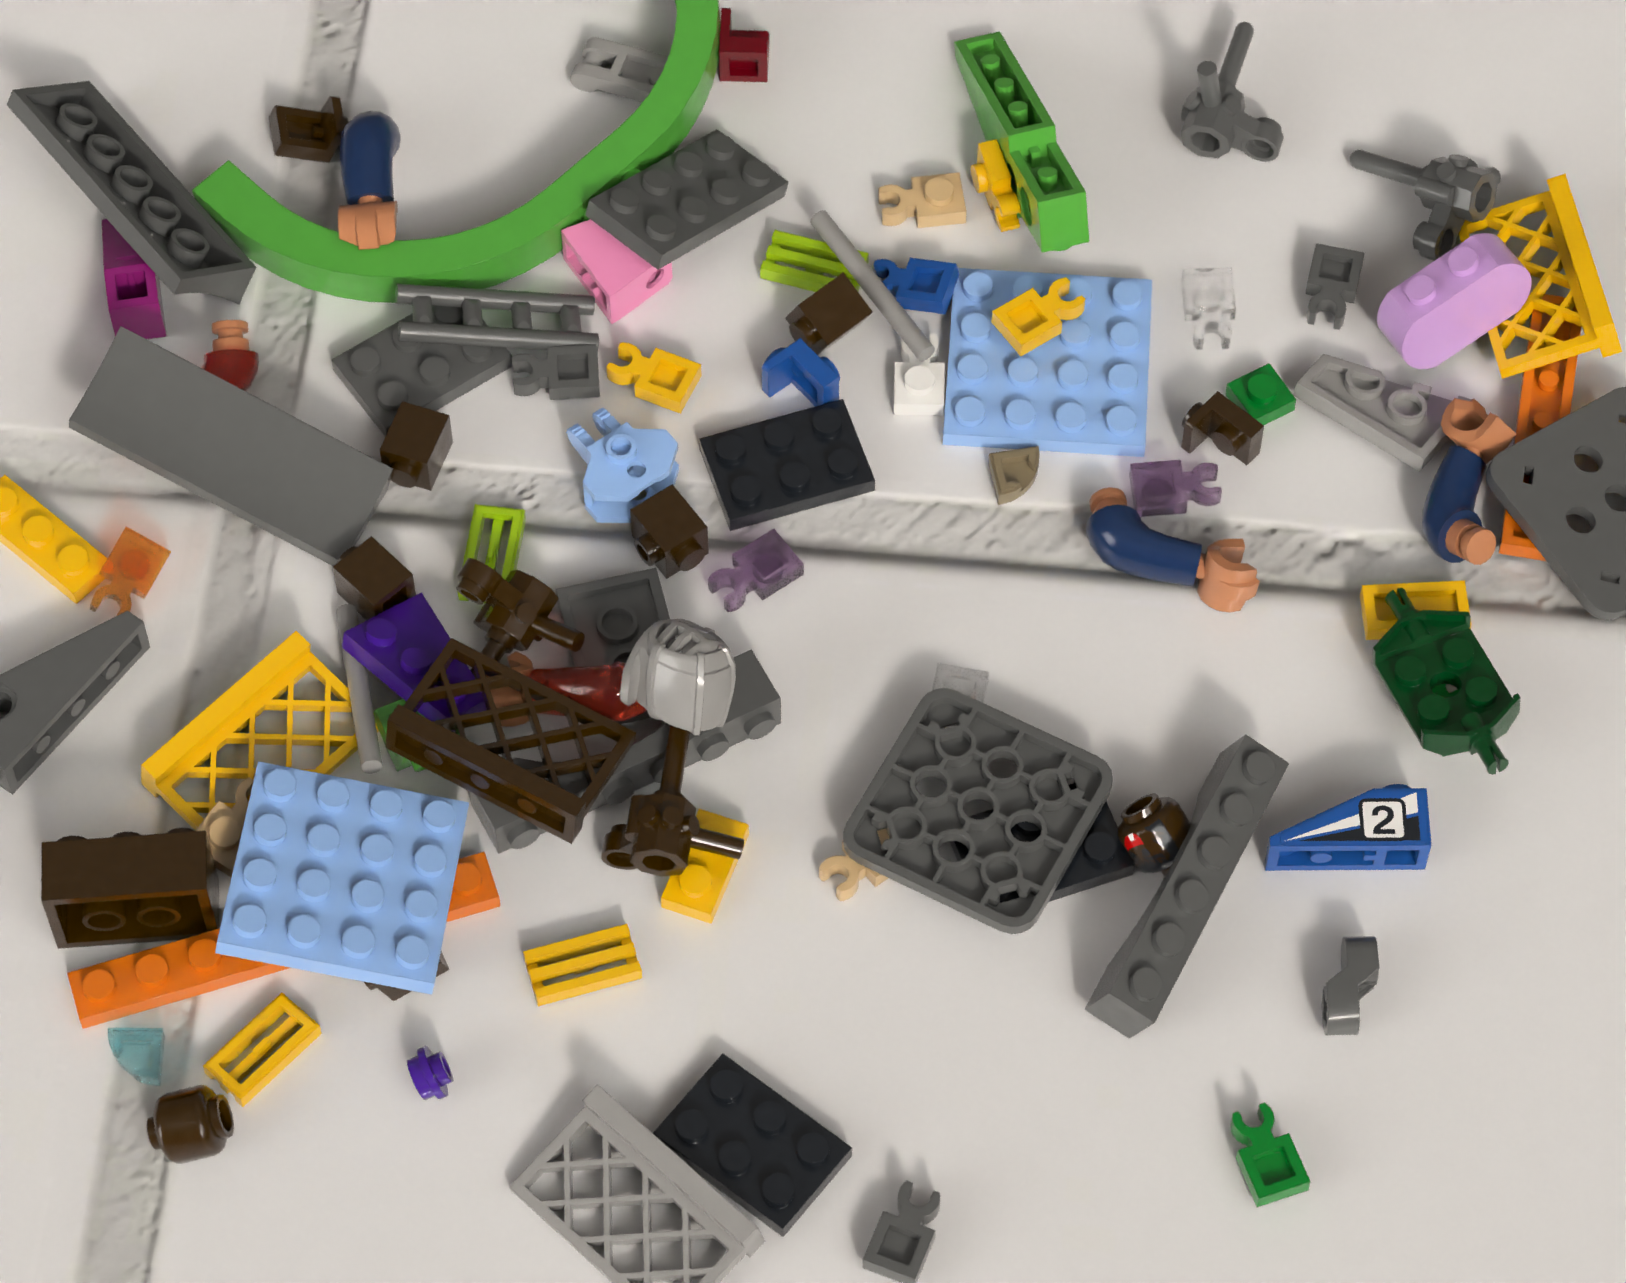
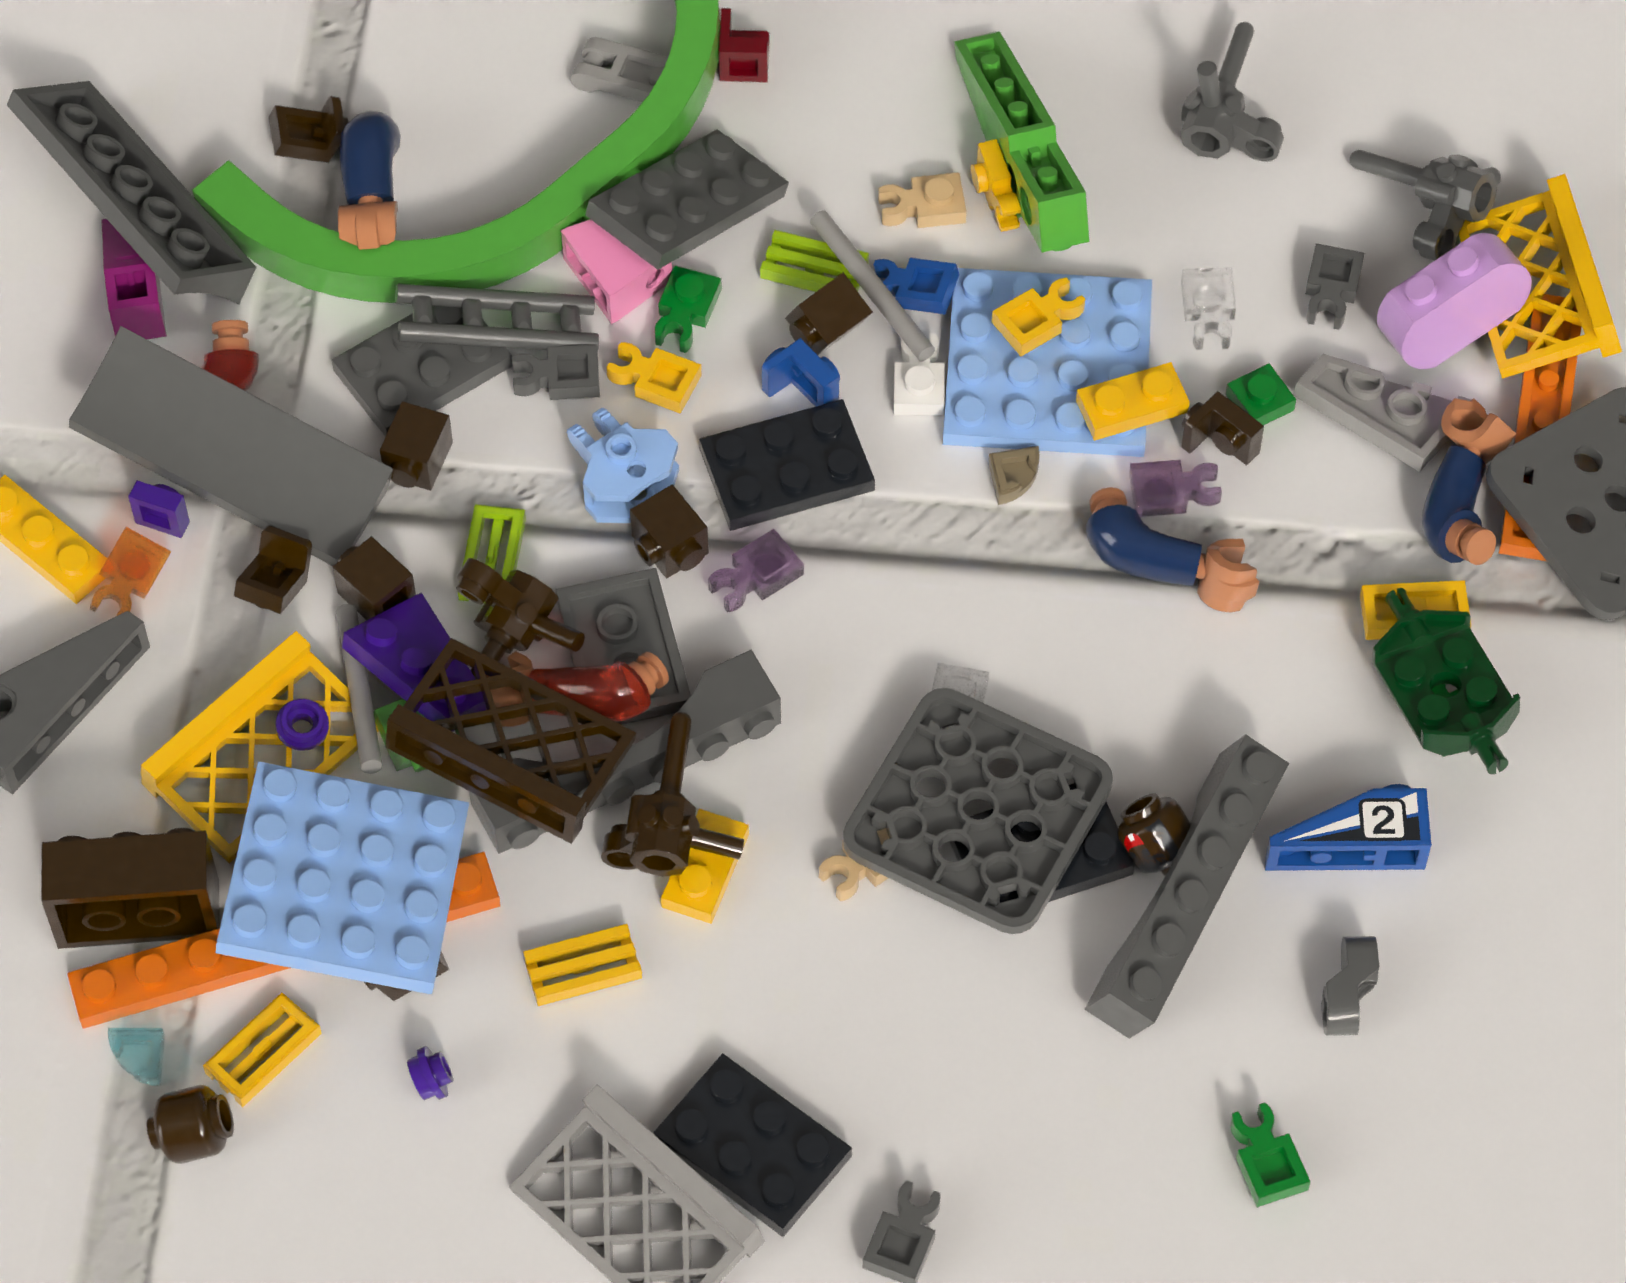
tan plate [195,777,254,877] -> none
light grey piece [620,619,736,735] -> none
none -> dark purple plate [128,480,190,538]
none -> dark brown bracket [234,525,312,614]
none -> dark purple plate [276,699,329,751]
none -> green plate [655,265,722,353]
none -> yellow plate [1076,362,1190,441]

